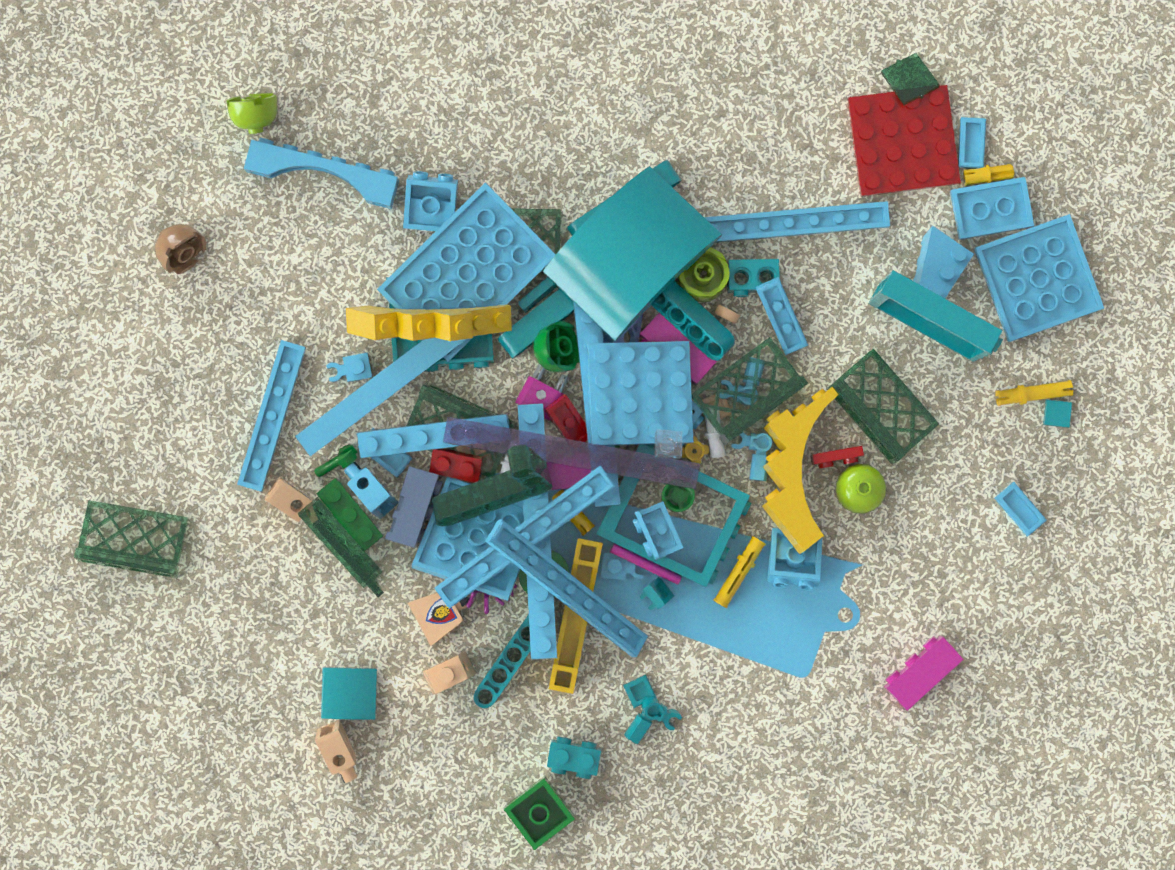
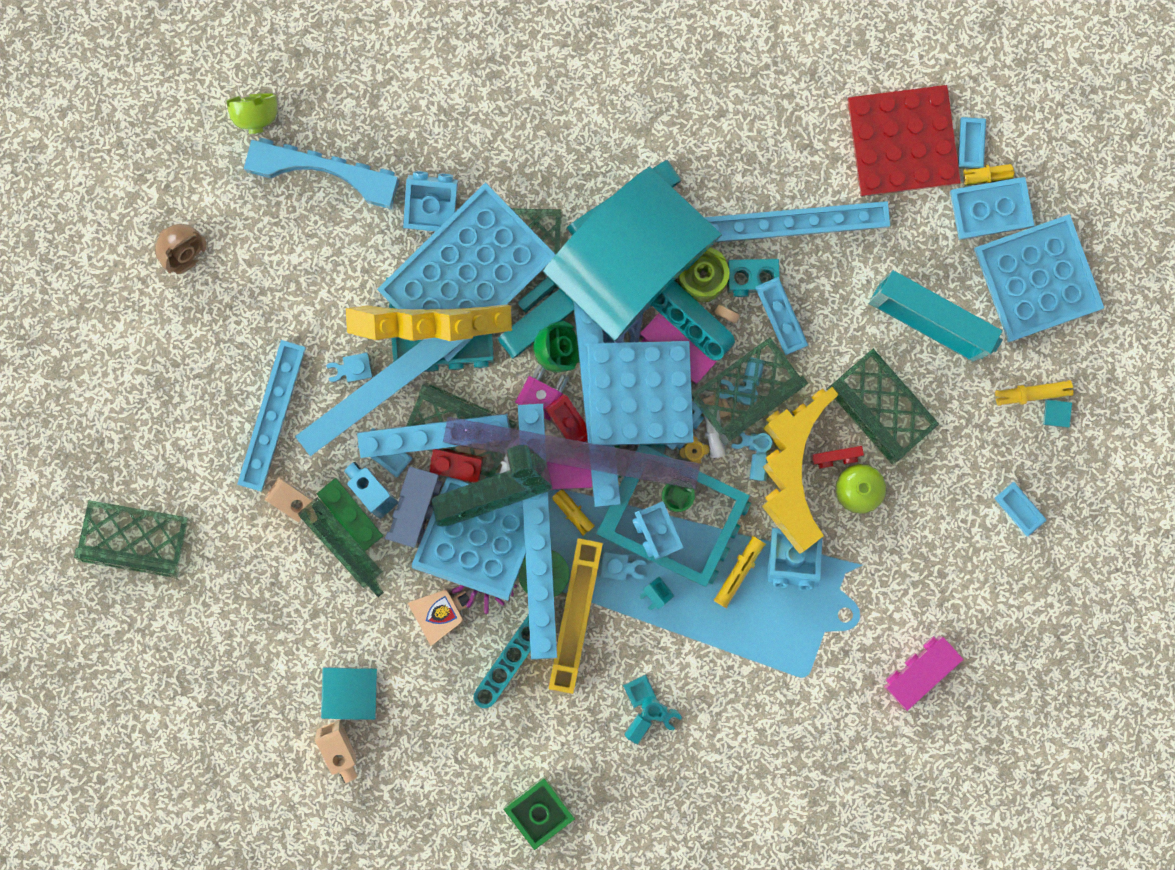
green bar [314,445,358,477] -> none
light nougat torso [422,651,476,695] -> none
medium azure tile [434,466,615,609] -> none
medium azure tile [485,520,648,657] -> none
teal brick [547,736,601,779] -> none
dark pink bar [610,543,682,585] -> none
clear plate [655,429,682,459] -> none
clear green piece [881,53,940,105] -> none
medium azure wedge [913,225,974,321] -> none

